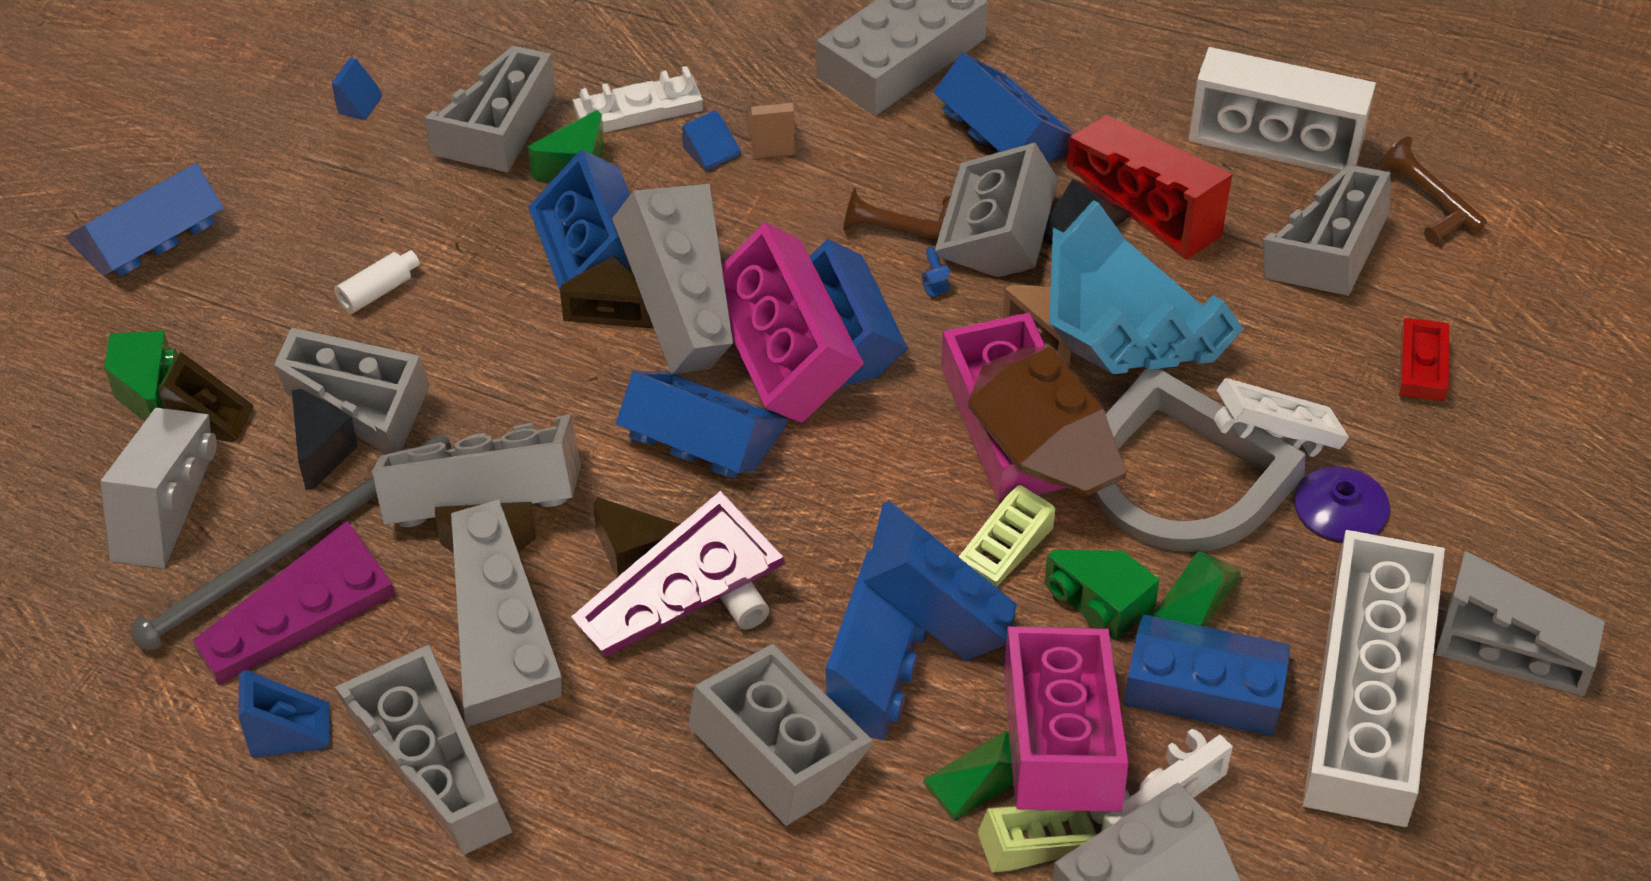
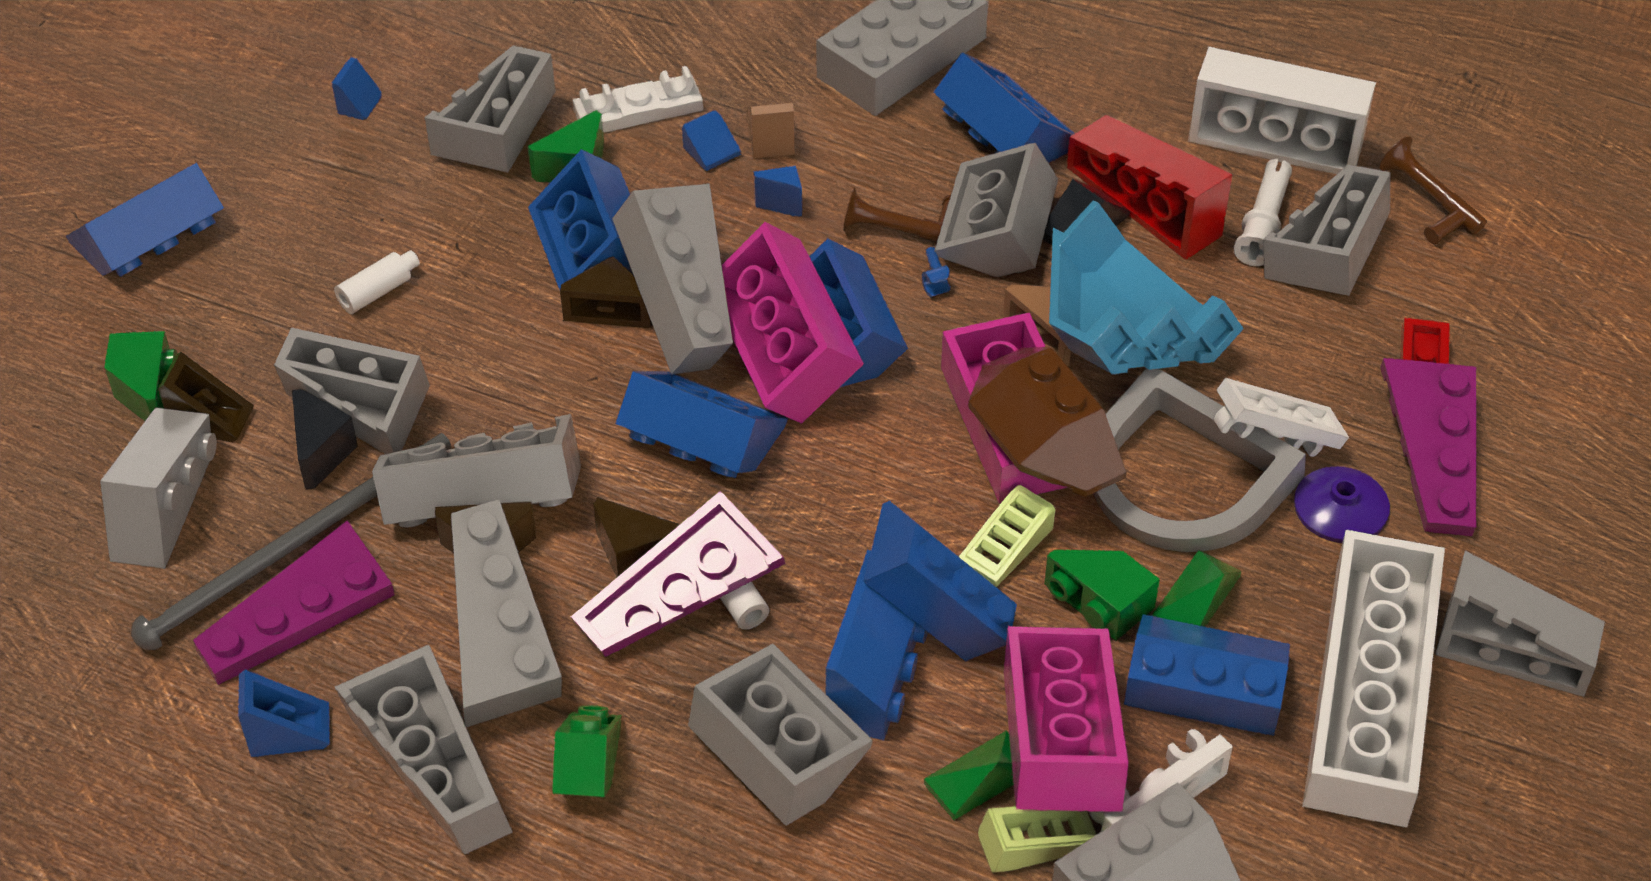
none -> green slope [552,705,622,797]
none -> blue slope [754,166,802,217]
none -> white pin [1234,159,1292,266]
none -> magenta wing [1380,358,1476,536]

